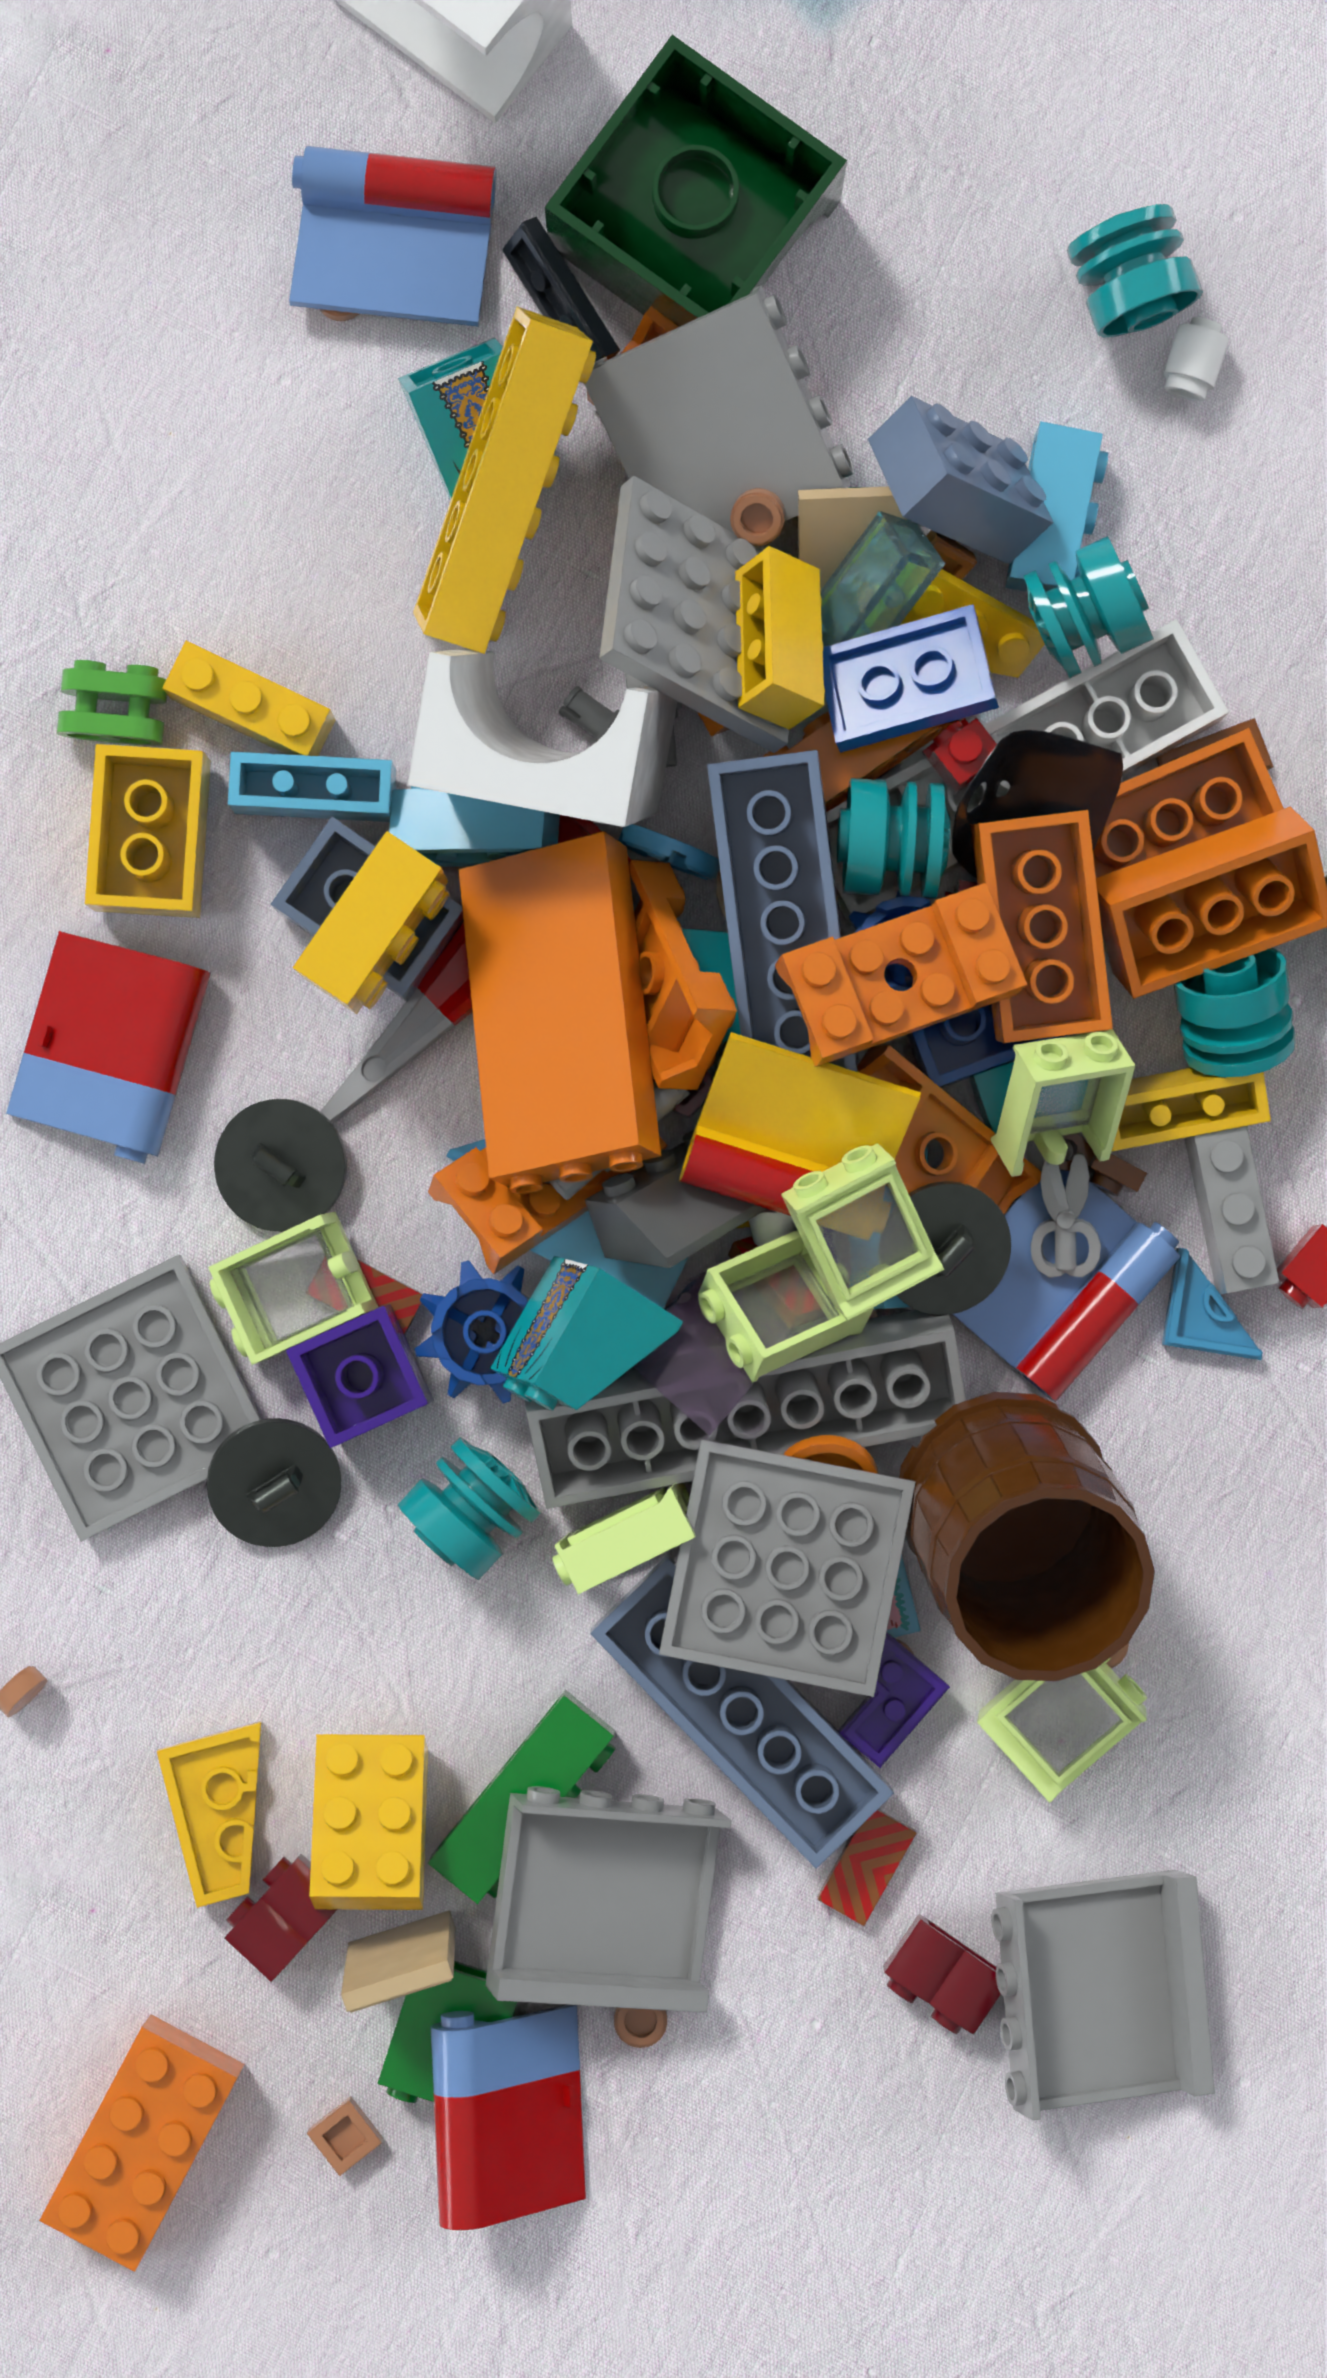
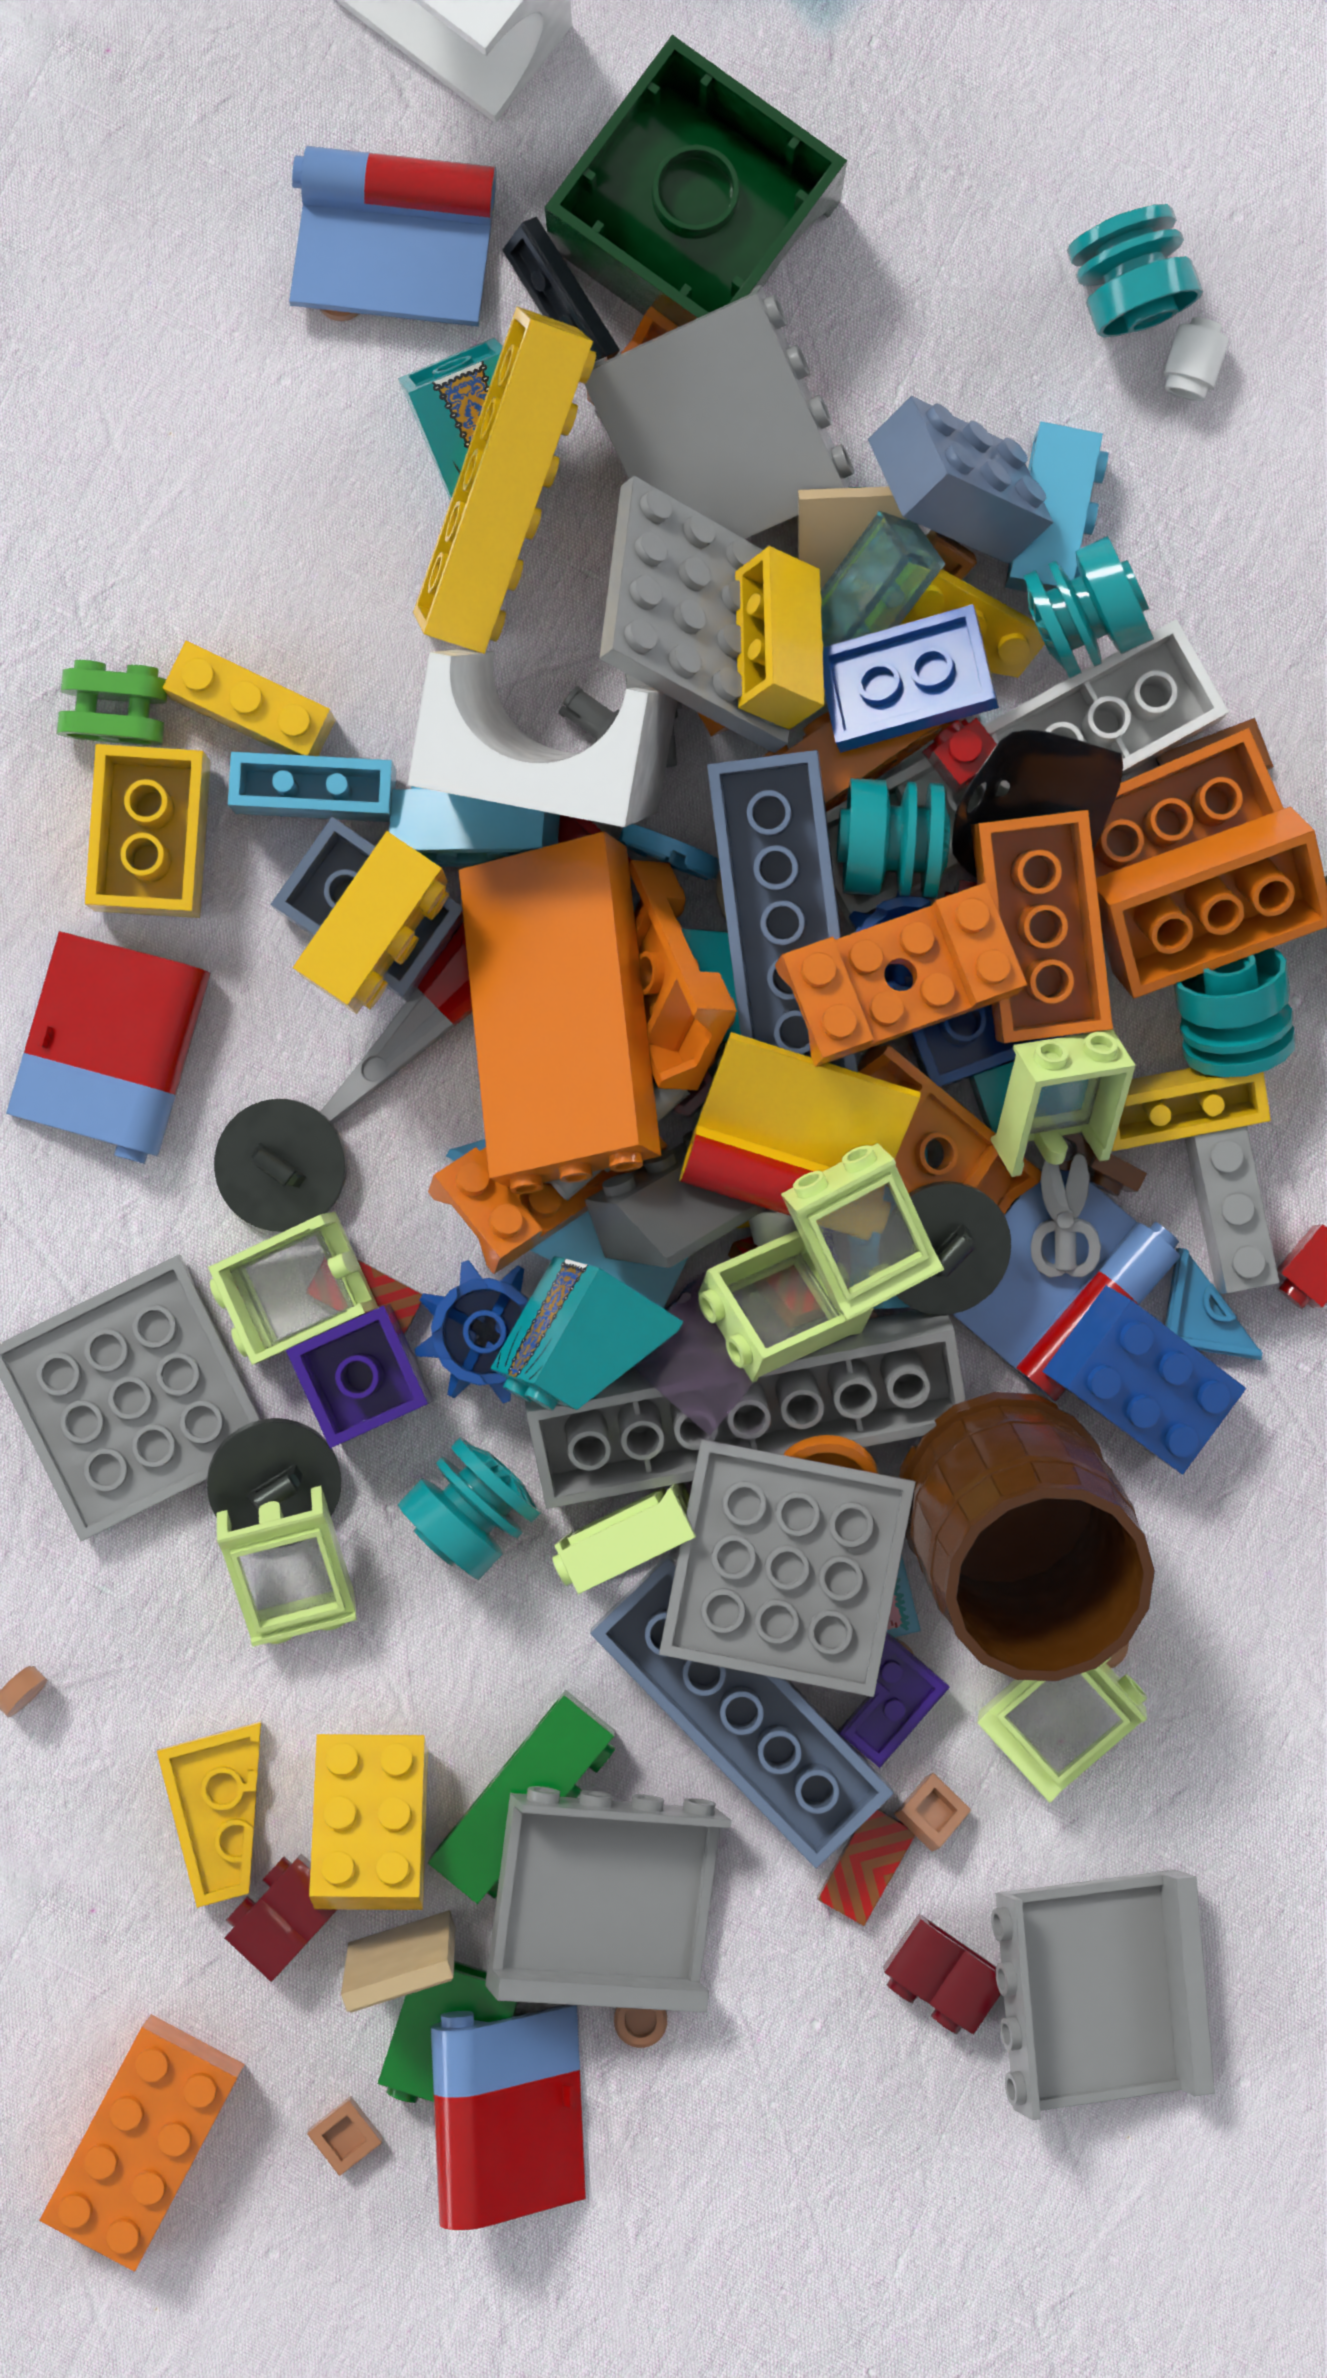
nougat tile [730,488,785,546] -> none
none -> yellowish green window [217,1486,357,1647]
none -> nougat tile [894,1772,971,1852]
none -> blue brick [1042,1285,1247,1475]

